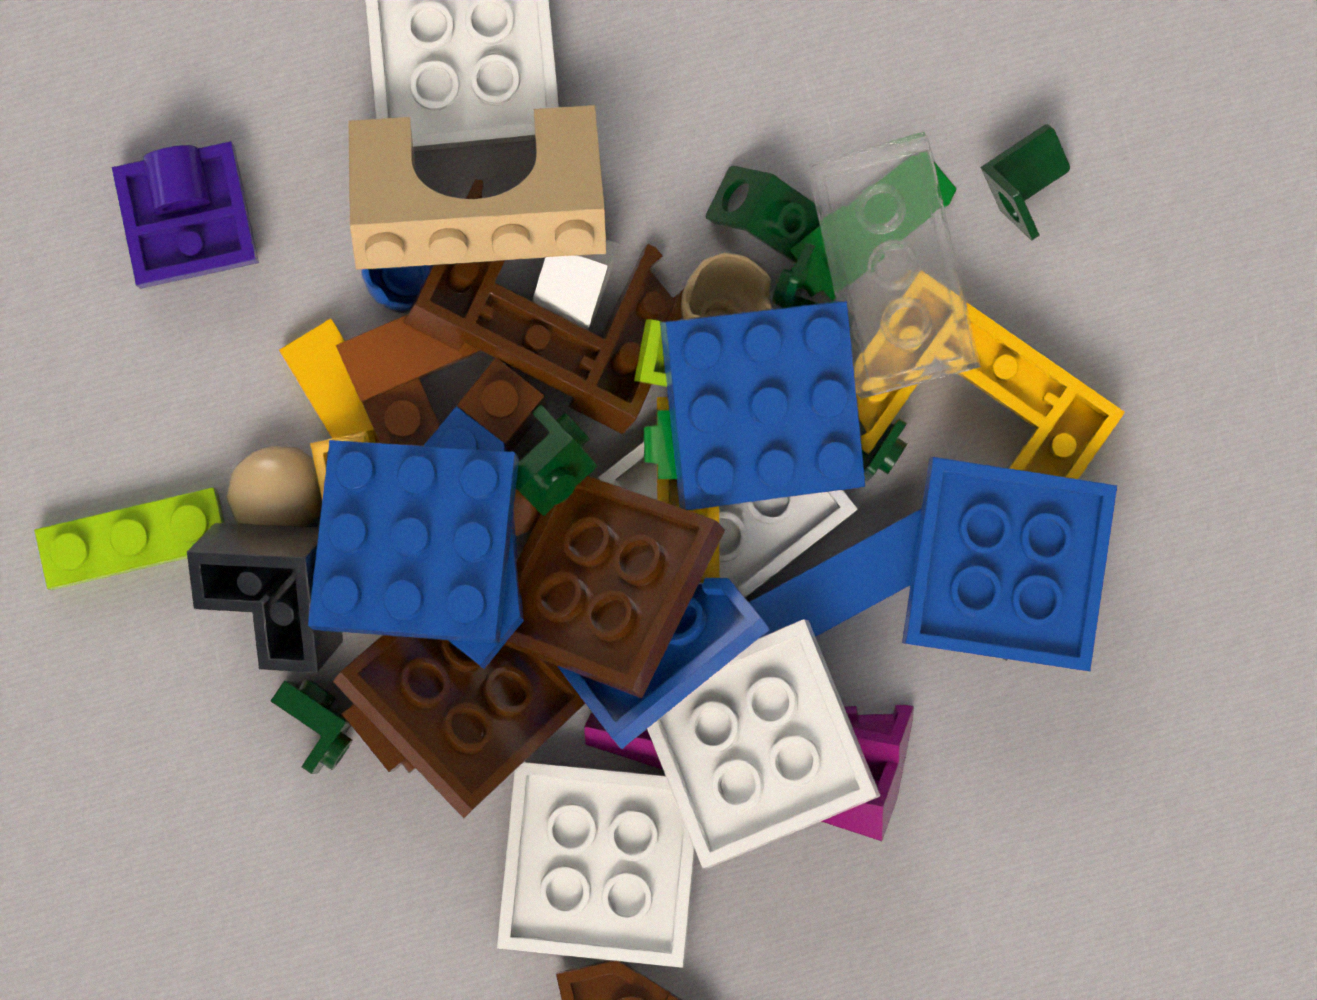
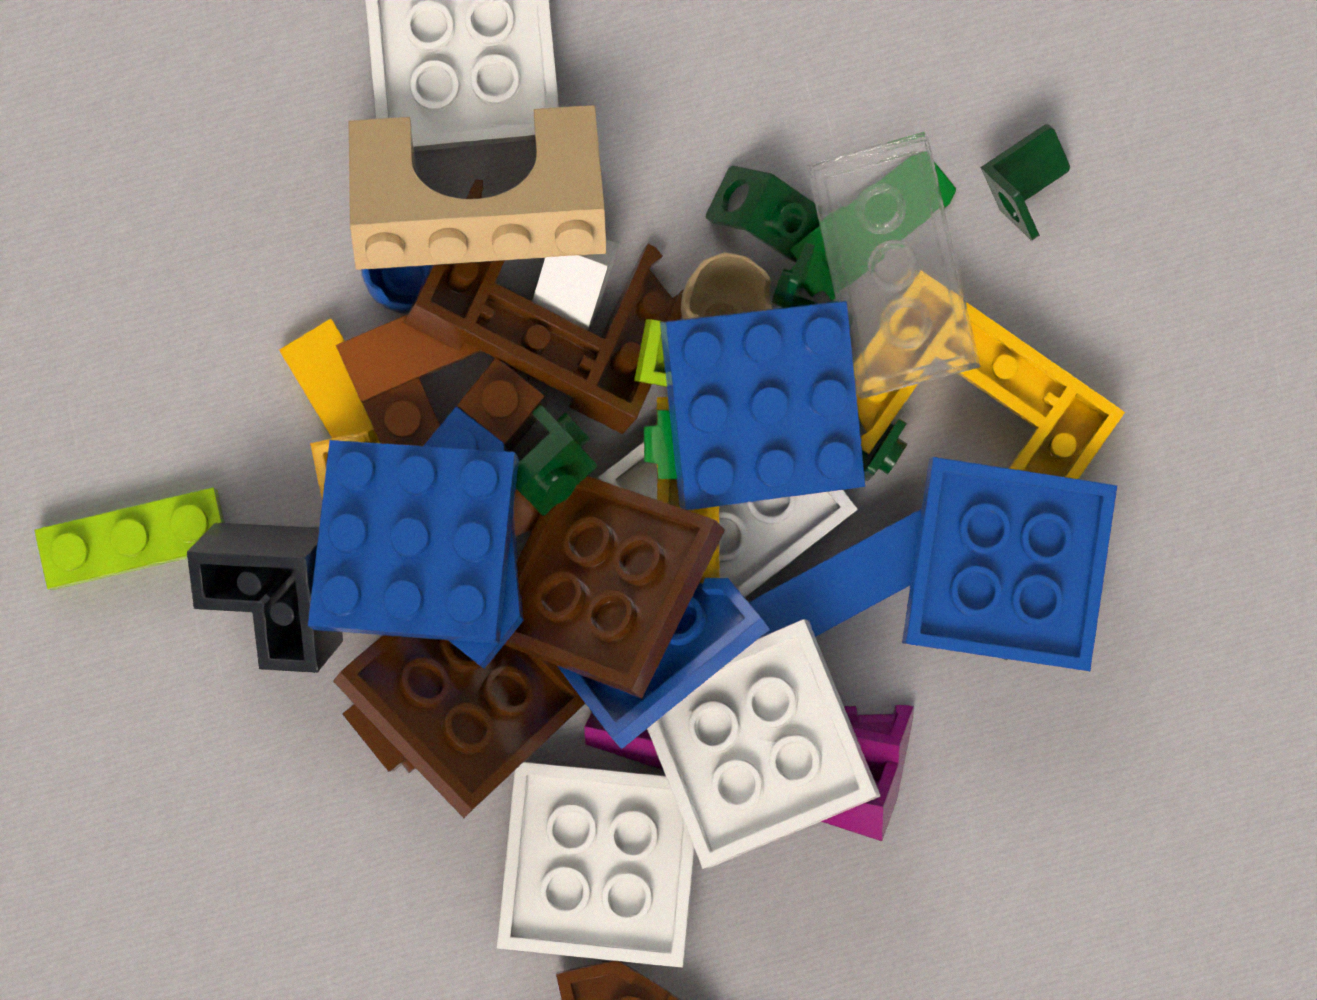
dark purple plate [112,141,259,289] -> none
tan hair [227,446,322,527] -> none
dark green bracket [271,678,353,774] -> none

